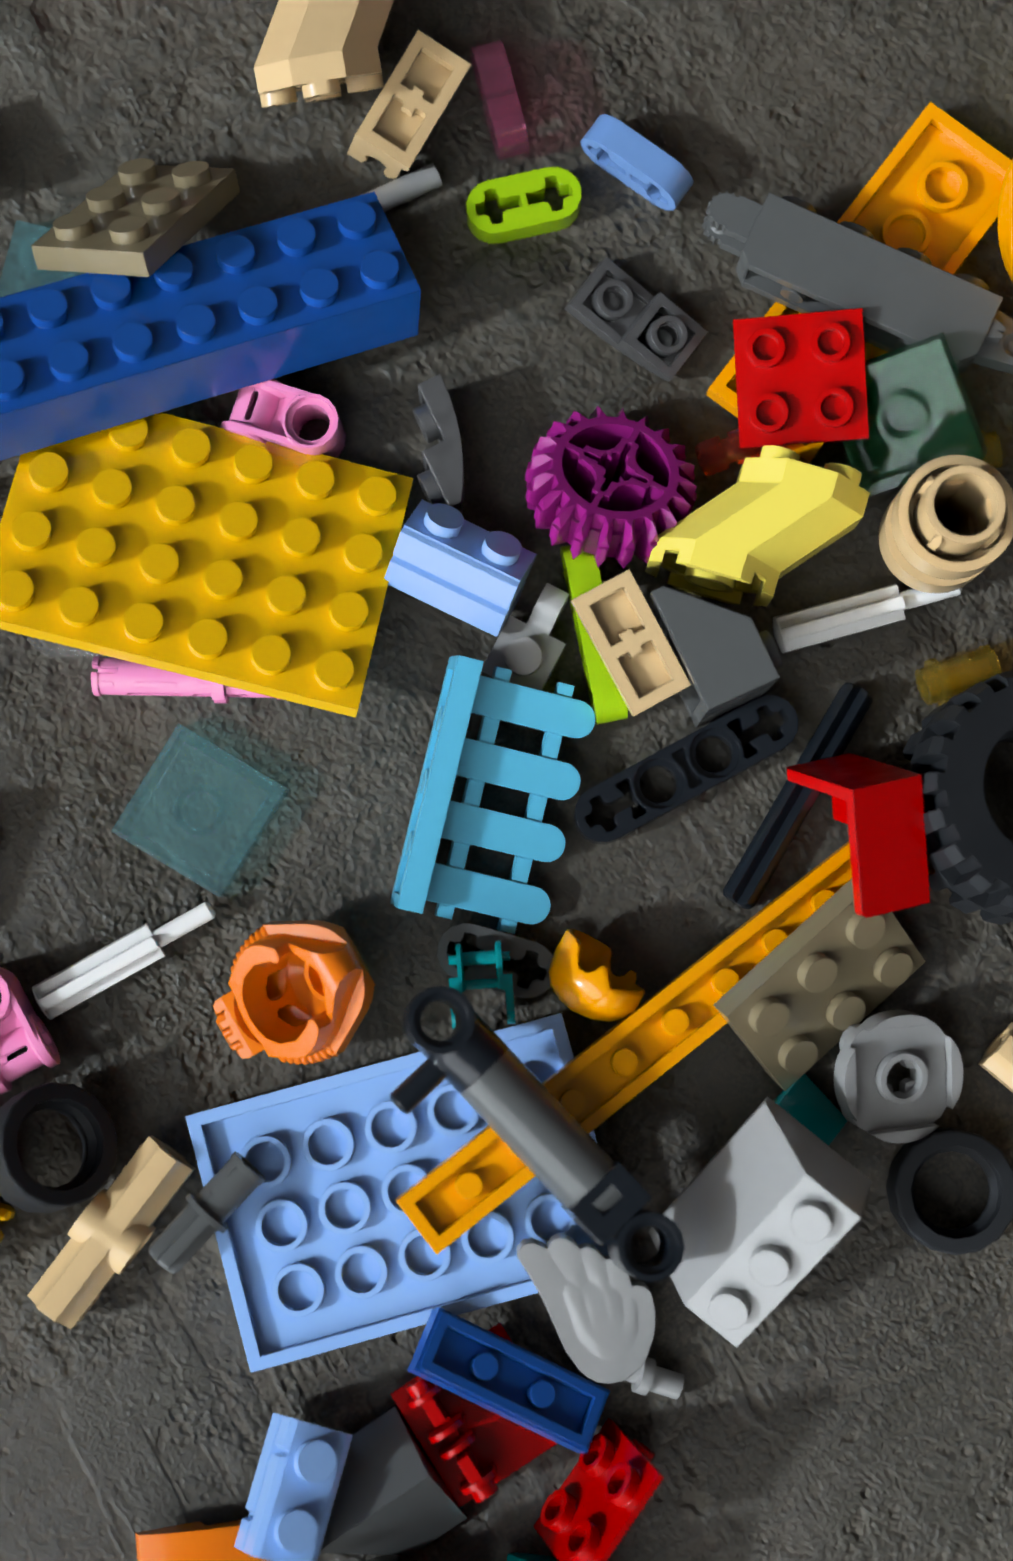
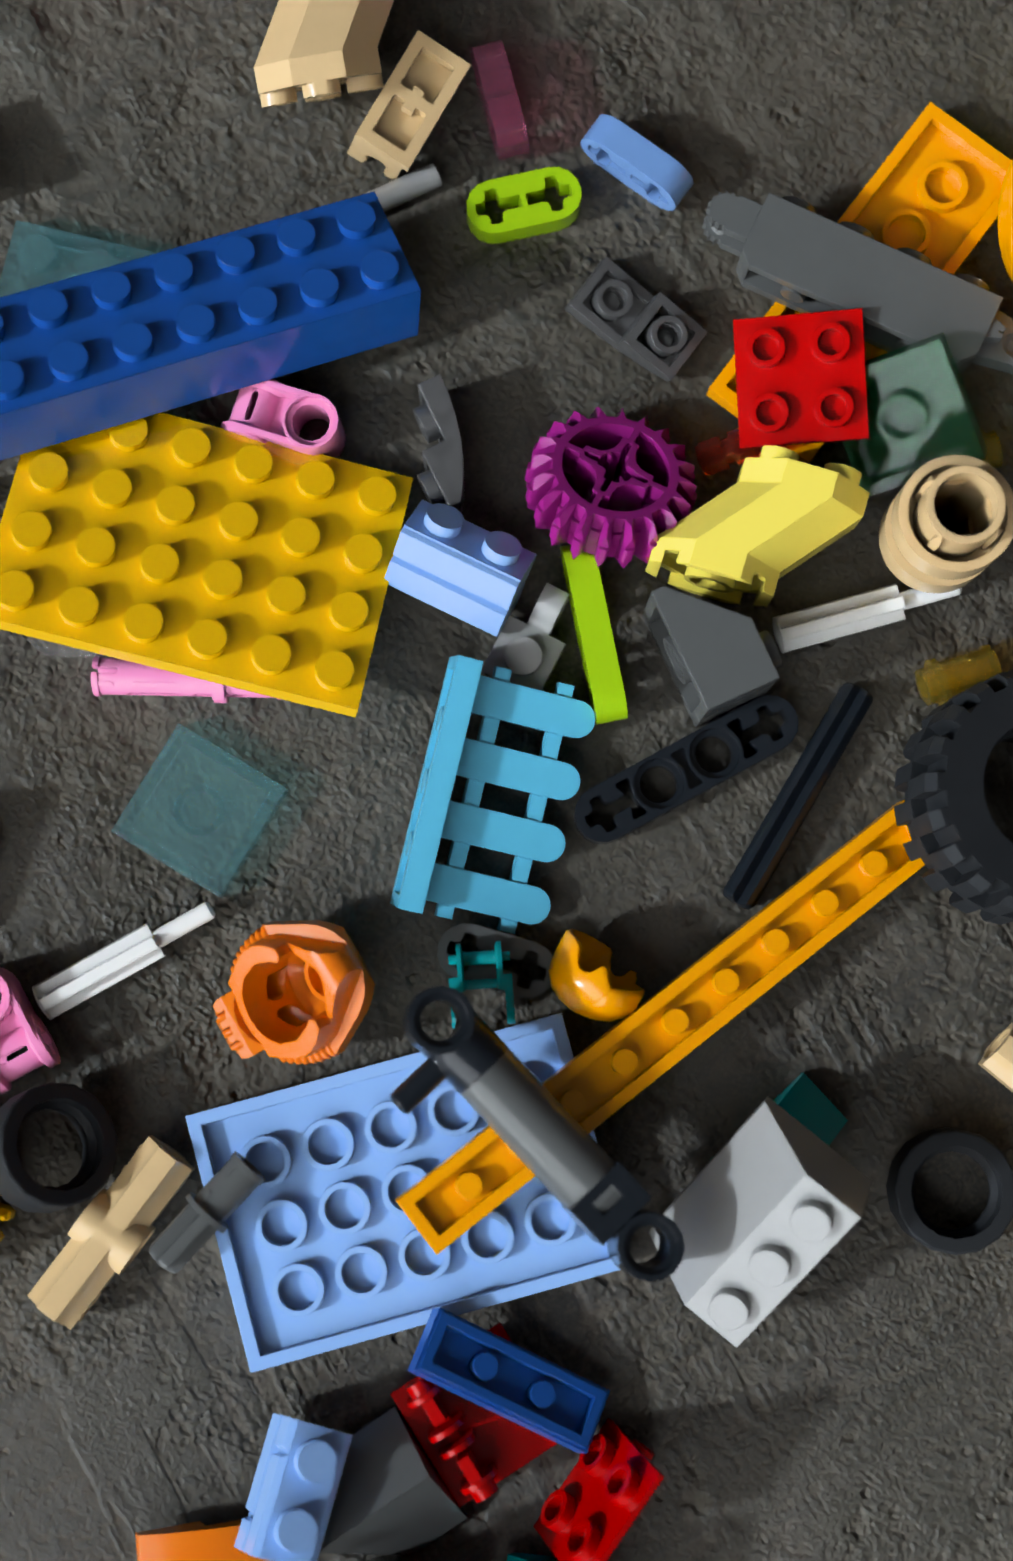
dark tan plate [31,158,240,277] -> none
light grey animal [517,1233,684,1400] -> none
tan hinge [571,569,691,716] -> none
dark tan plate [713,878,925,1091] -> none
red panel [786,753,930,918] -> none
light grey plate [834,1010,964,1143] -> none

